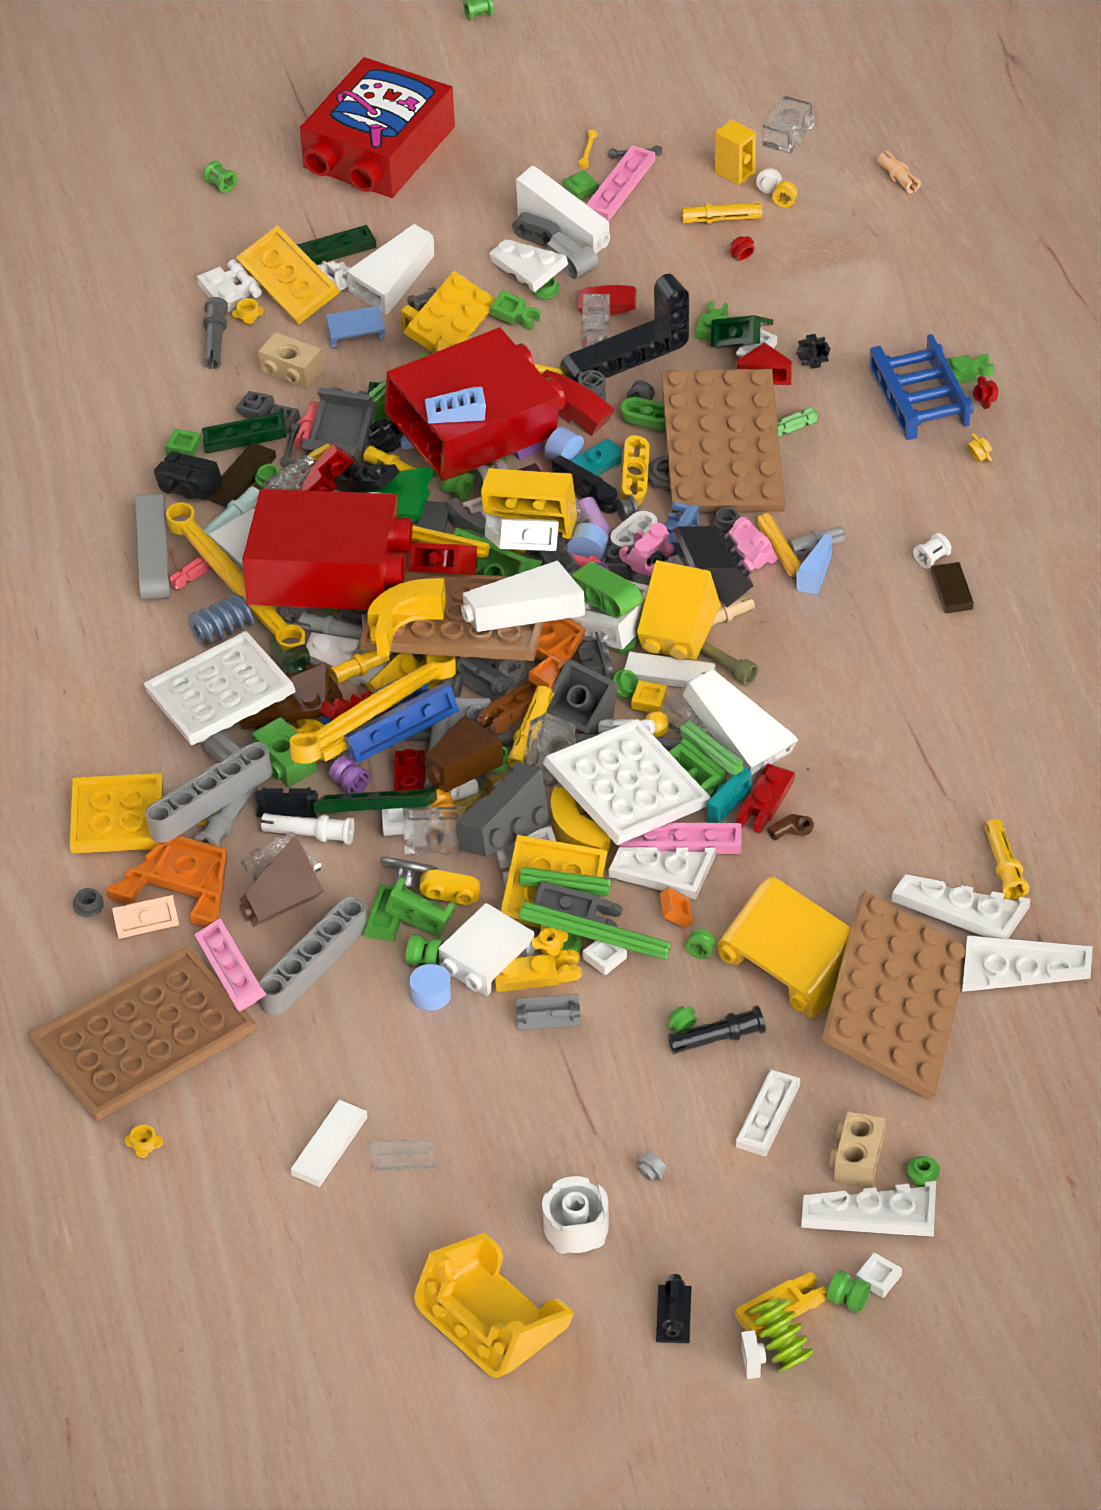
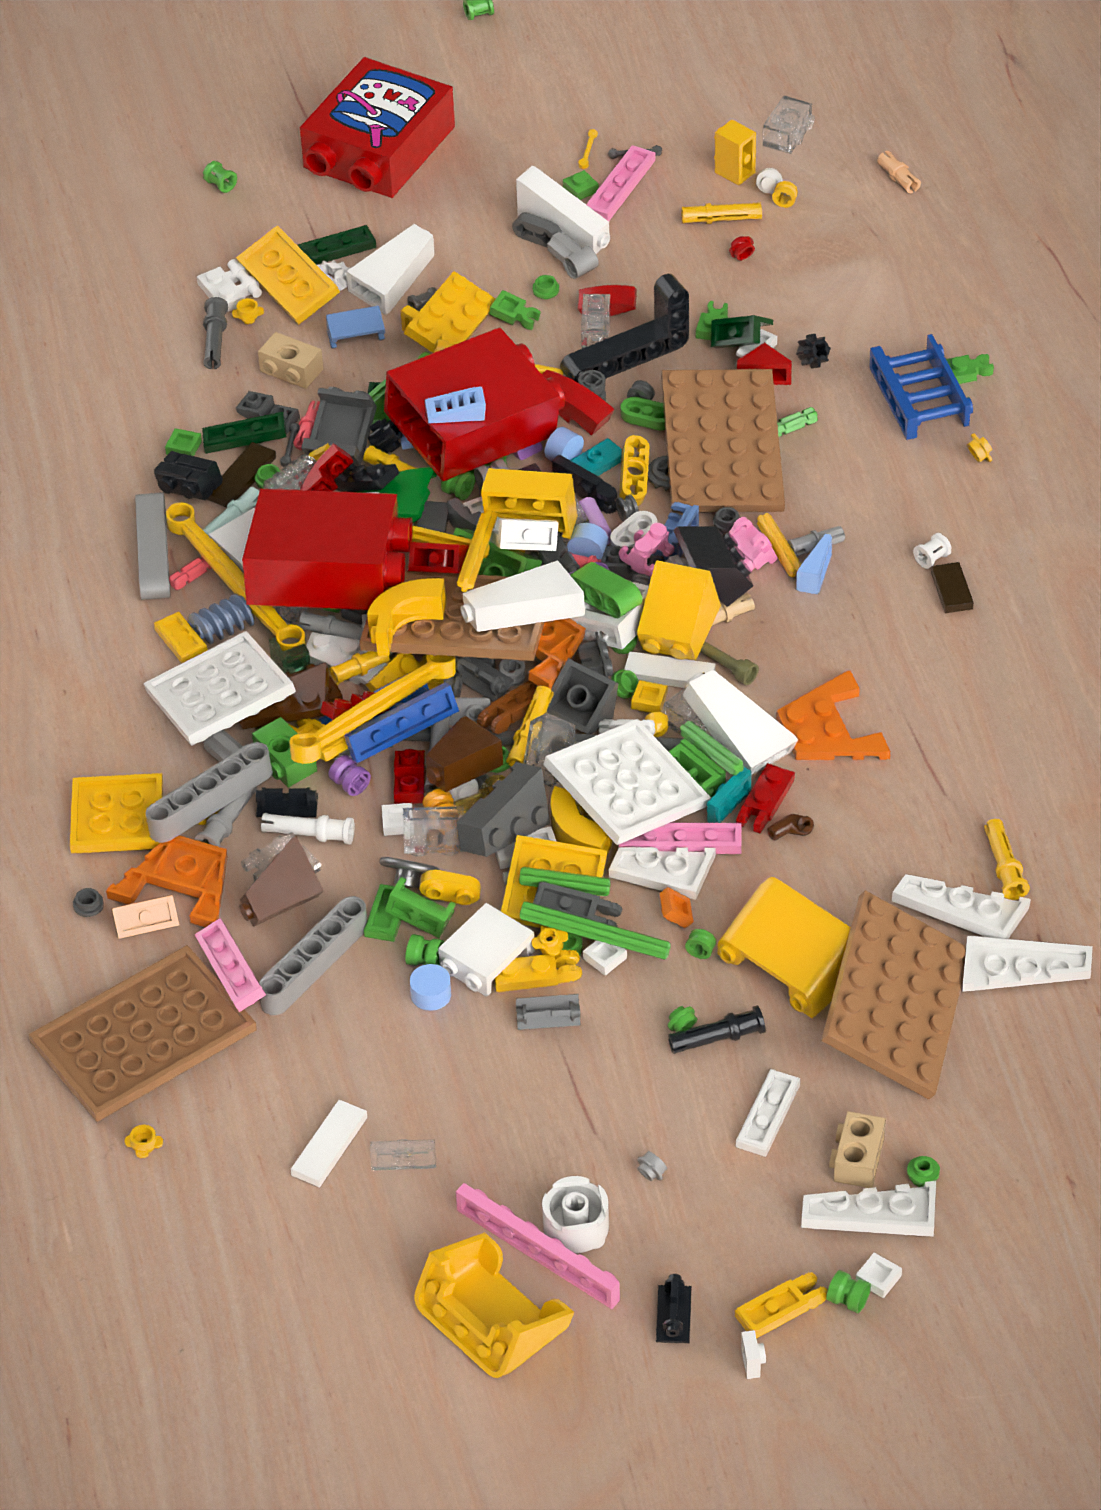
dark green tile [313,788,438,813] -> none
white wing [489,239,568,292] -> none
lime piece [749,1297,814,1373] -> none
red plate [973,376,998,409] -> none
none -> yellow plate [154,611,208,663]
none -> bright pink plate [456,1183,620,1309]
none -> yellow axle [457,510,497,592]
none -> orange wing [776,670,891,760]

